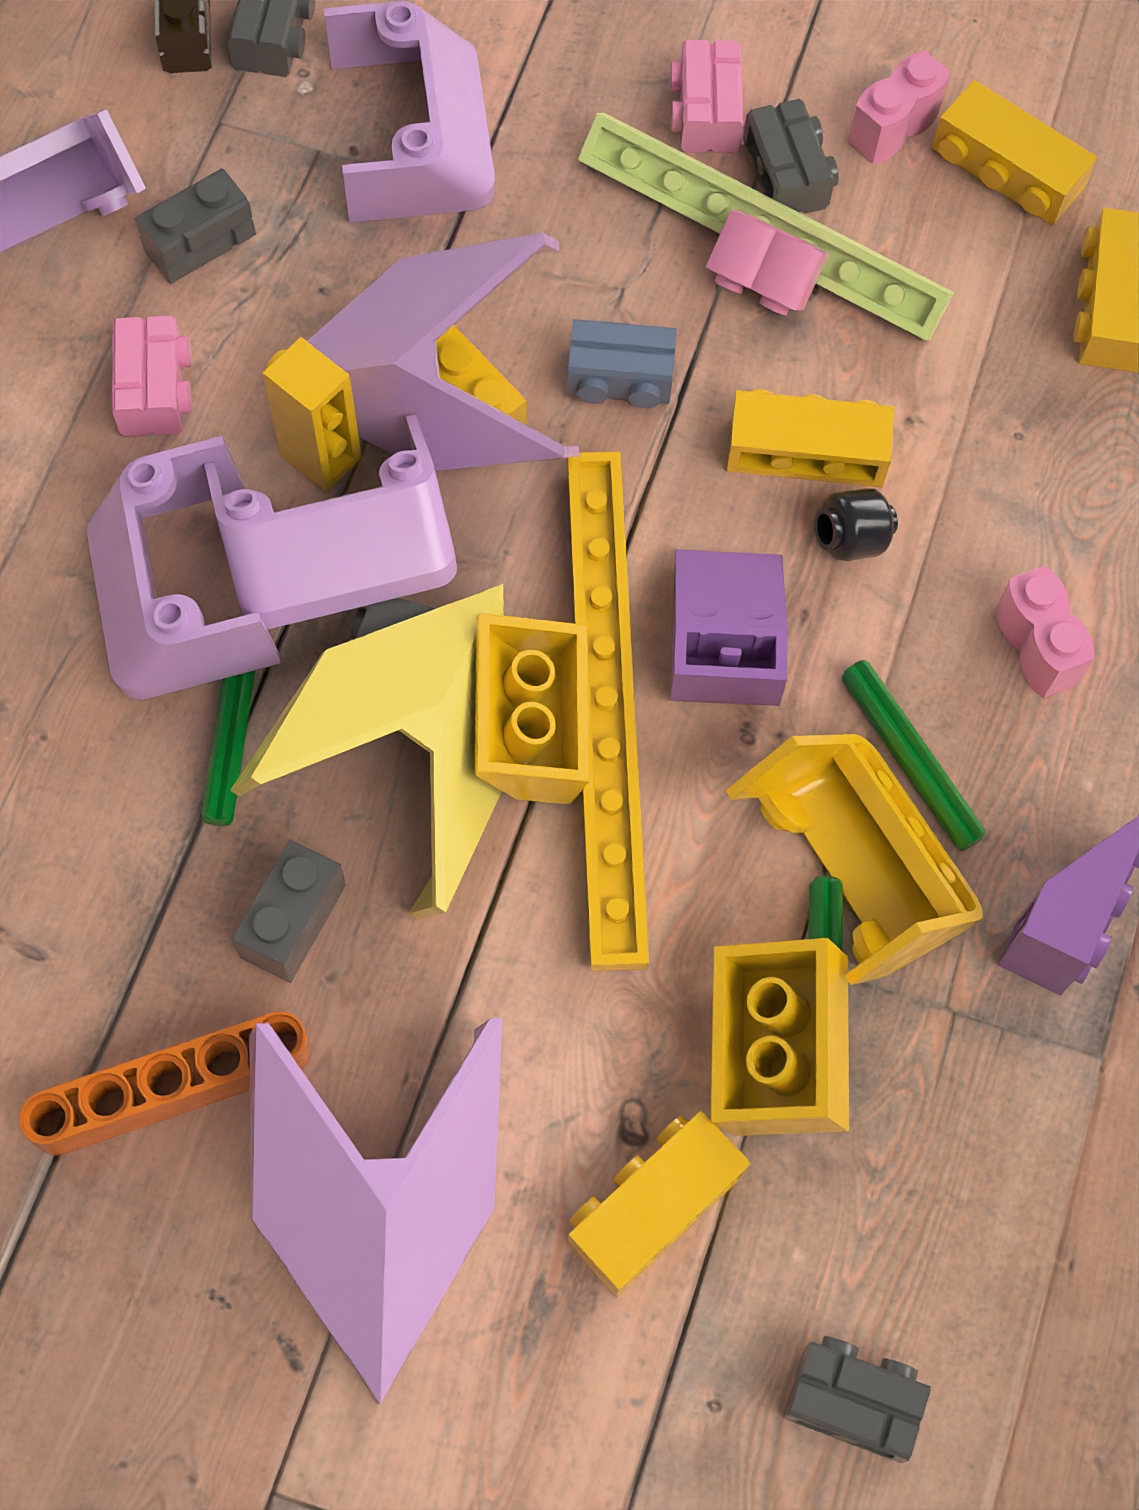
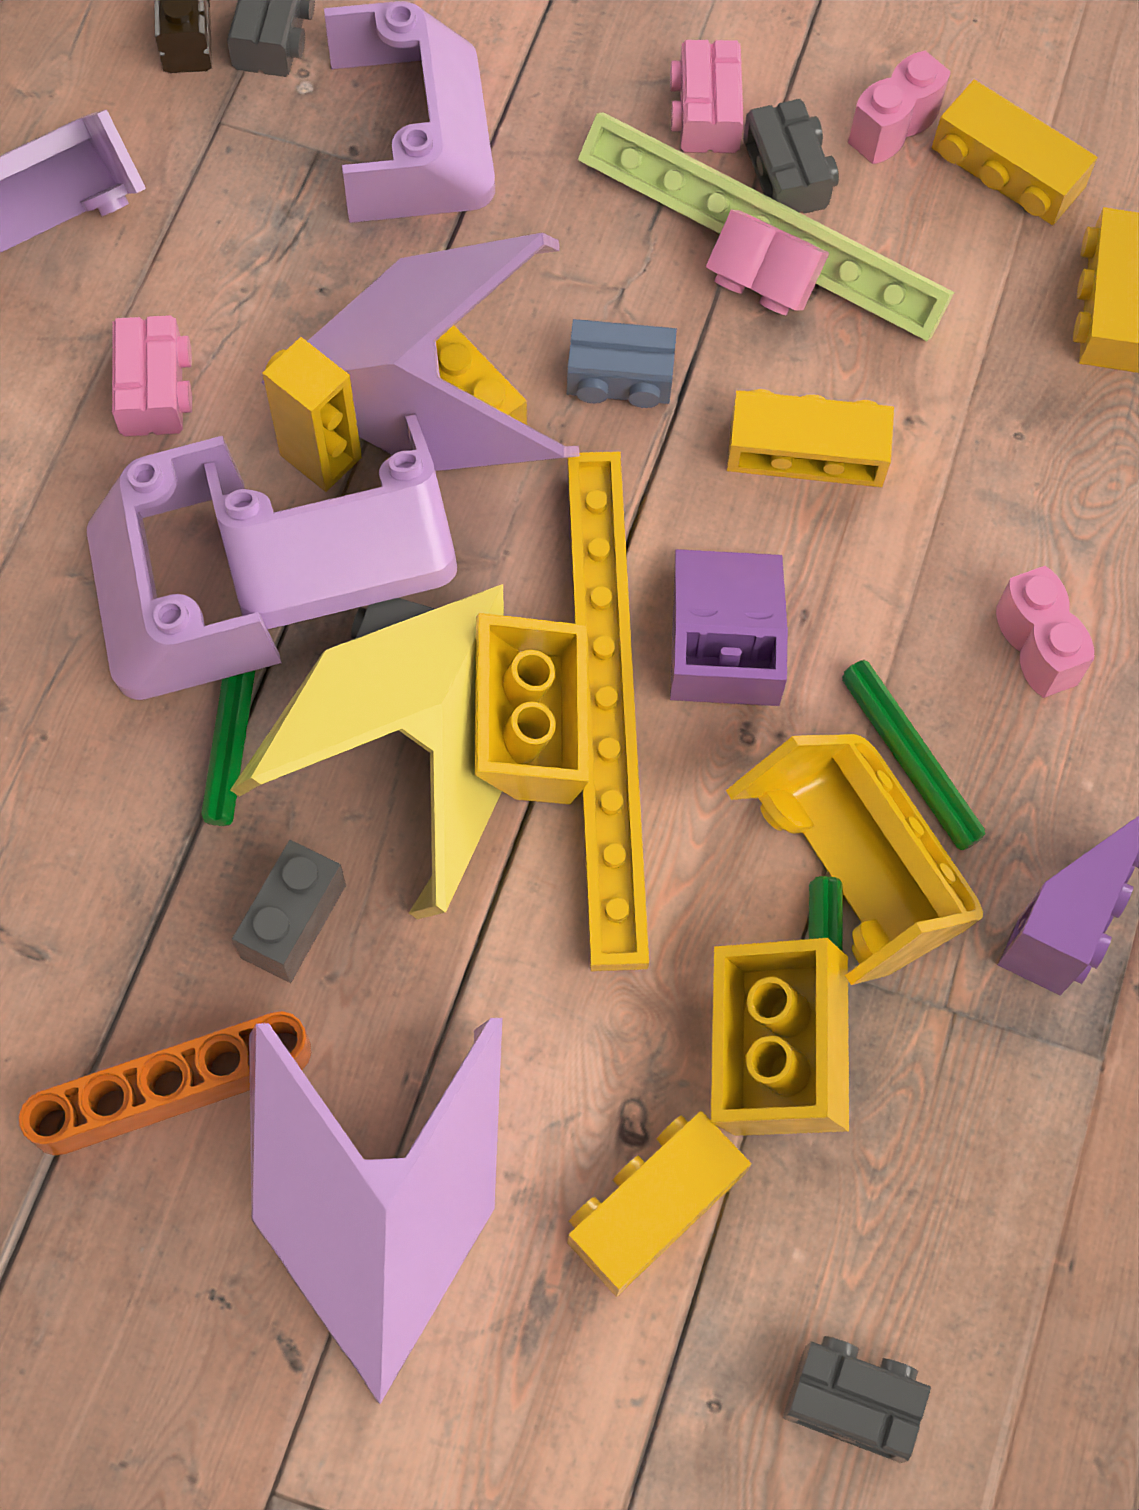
dark grey brick [135,168,256,284] -> none
black head [814,488,898,561] -> none

